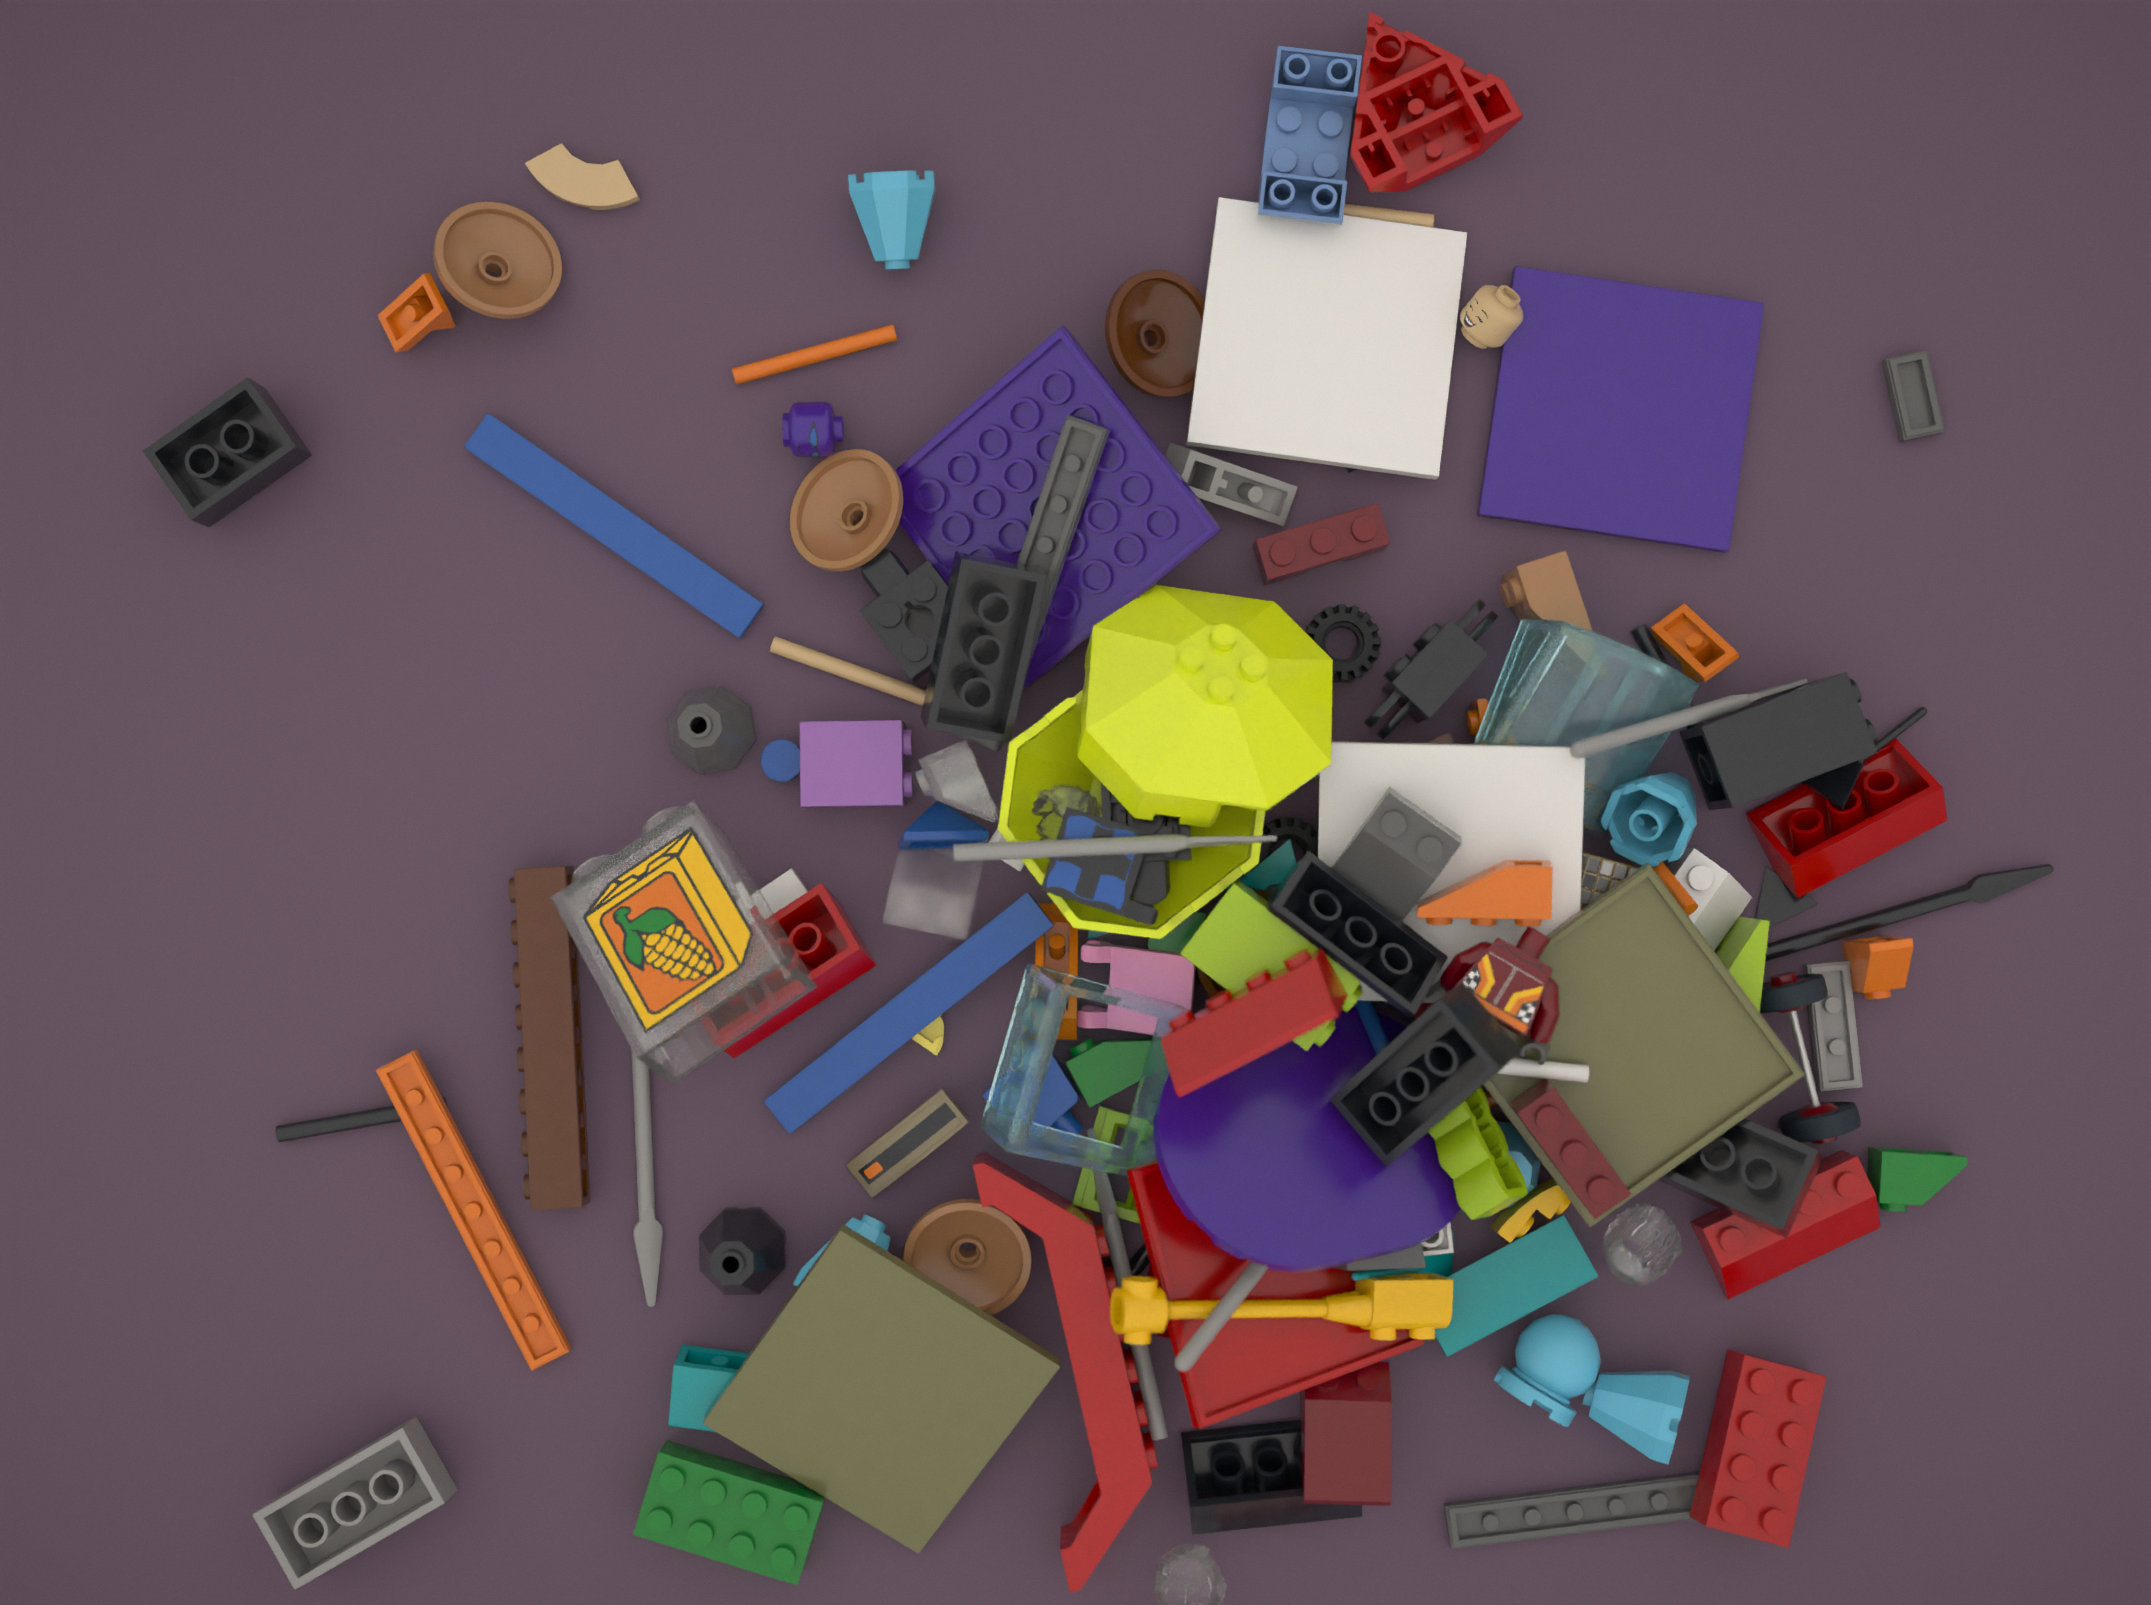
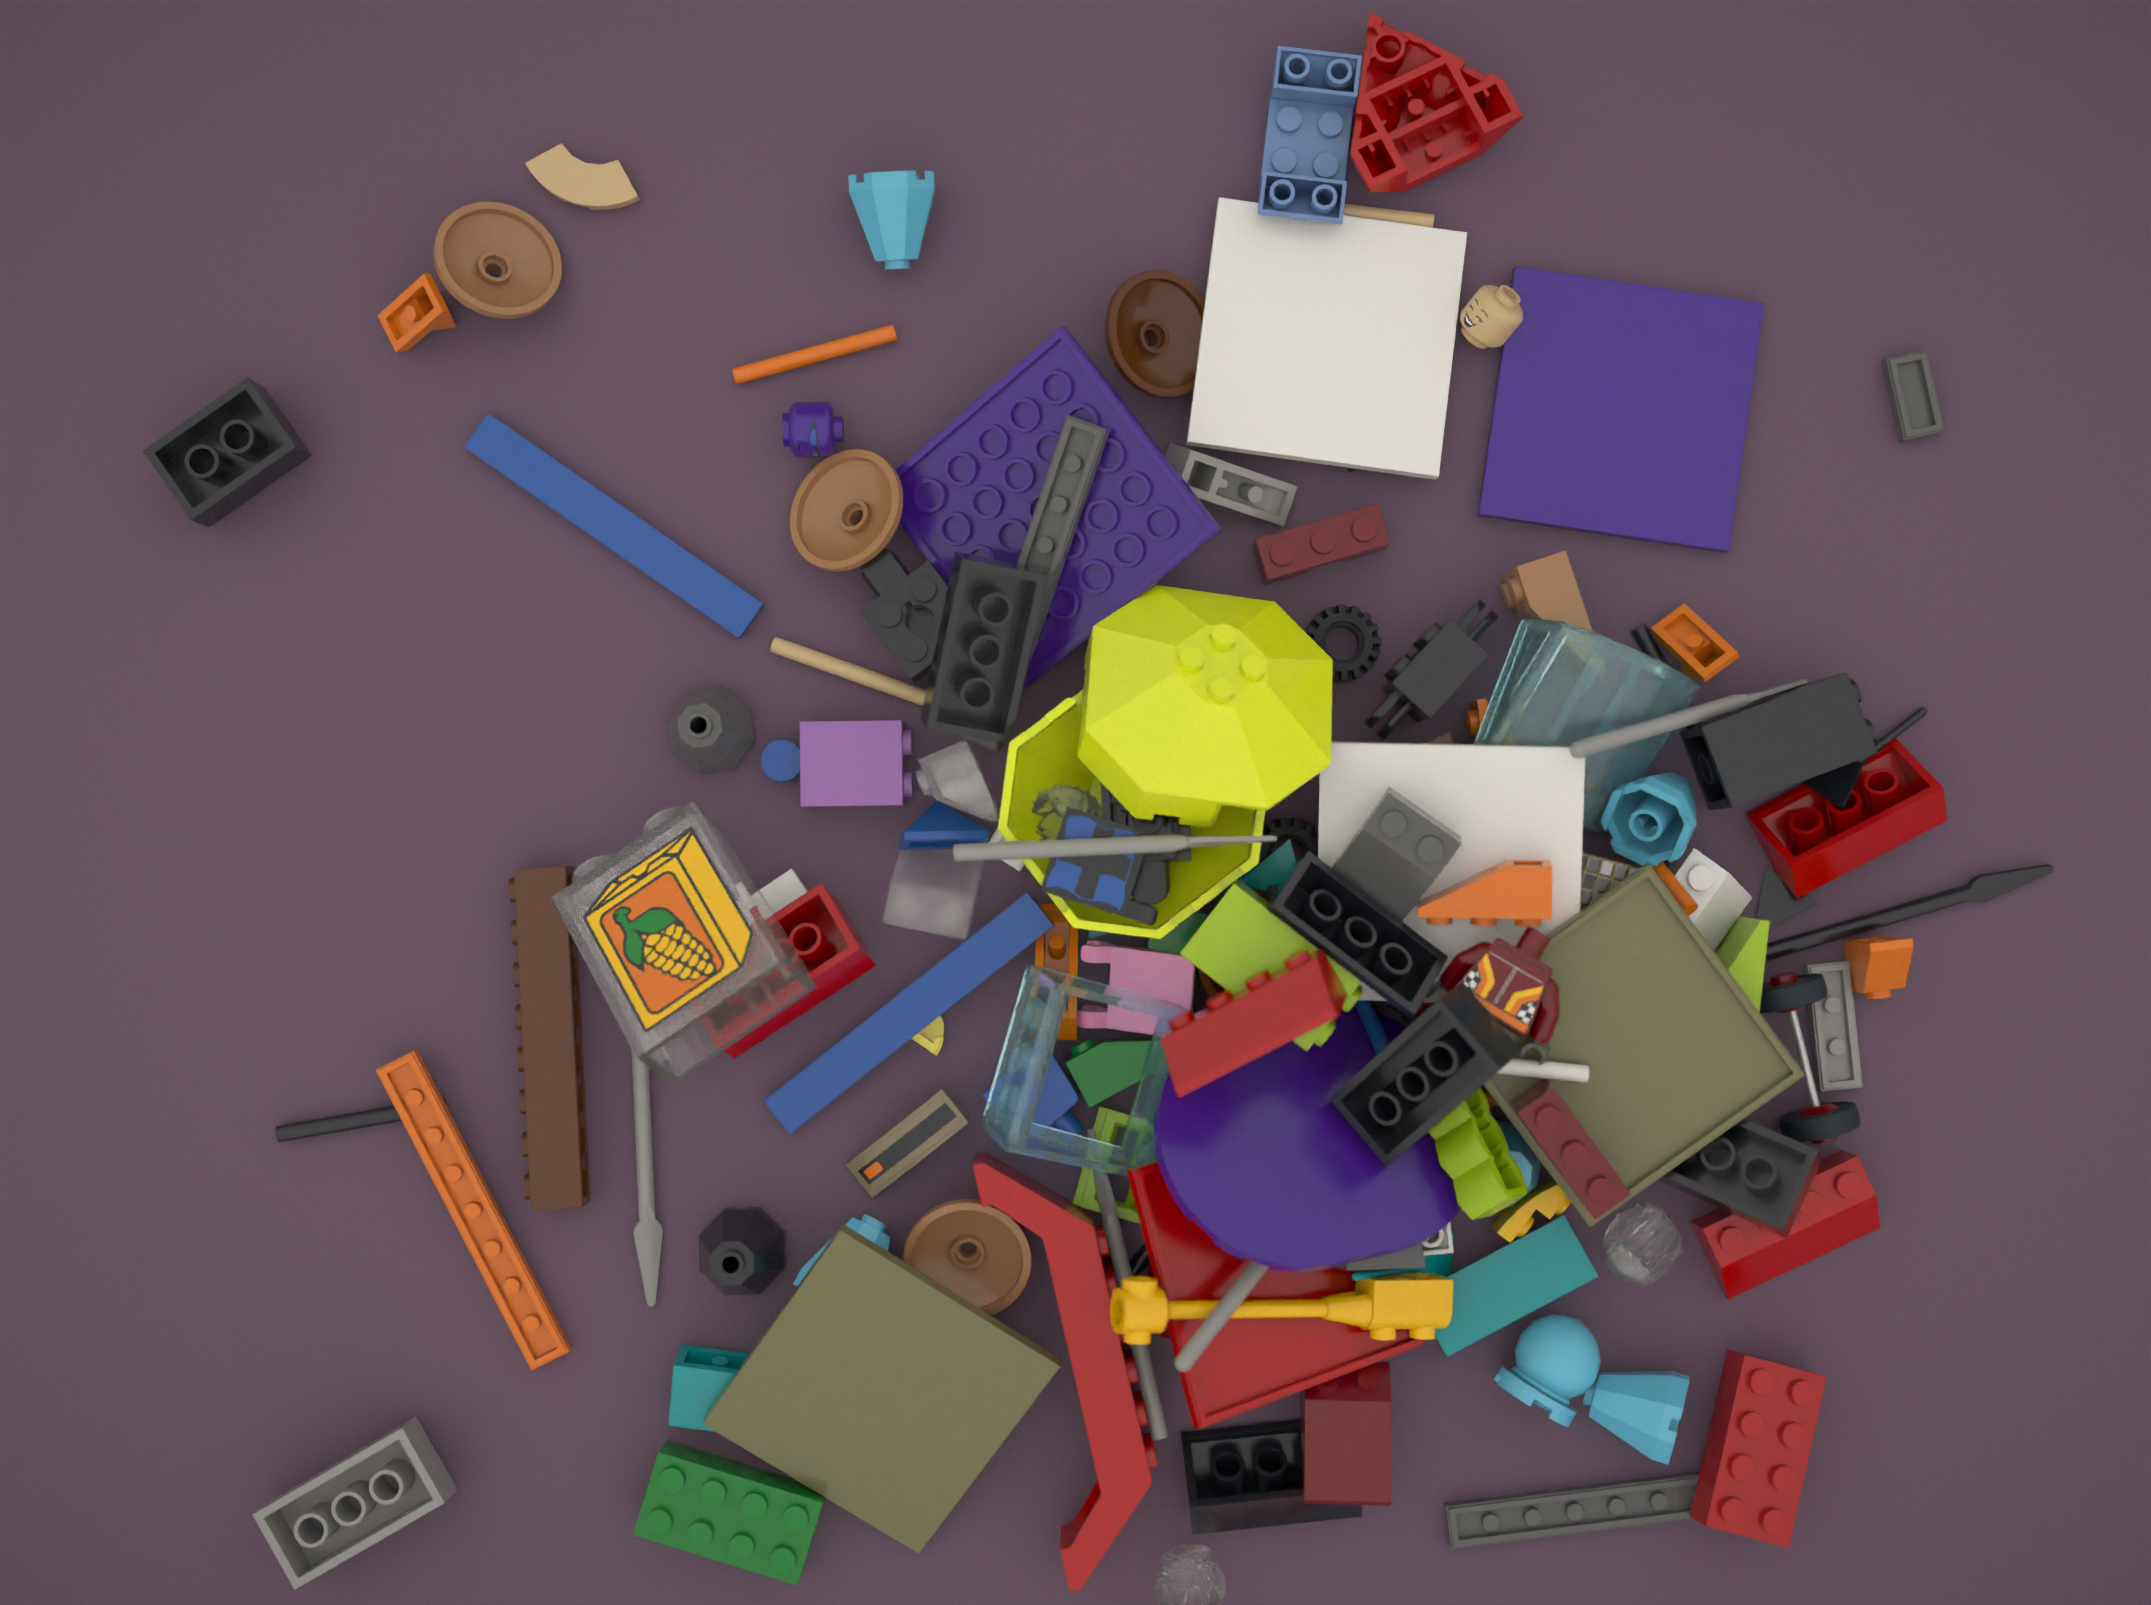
green slope [1867,1147,1968,1212] -> none

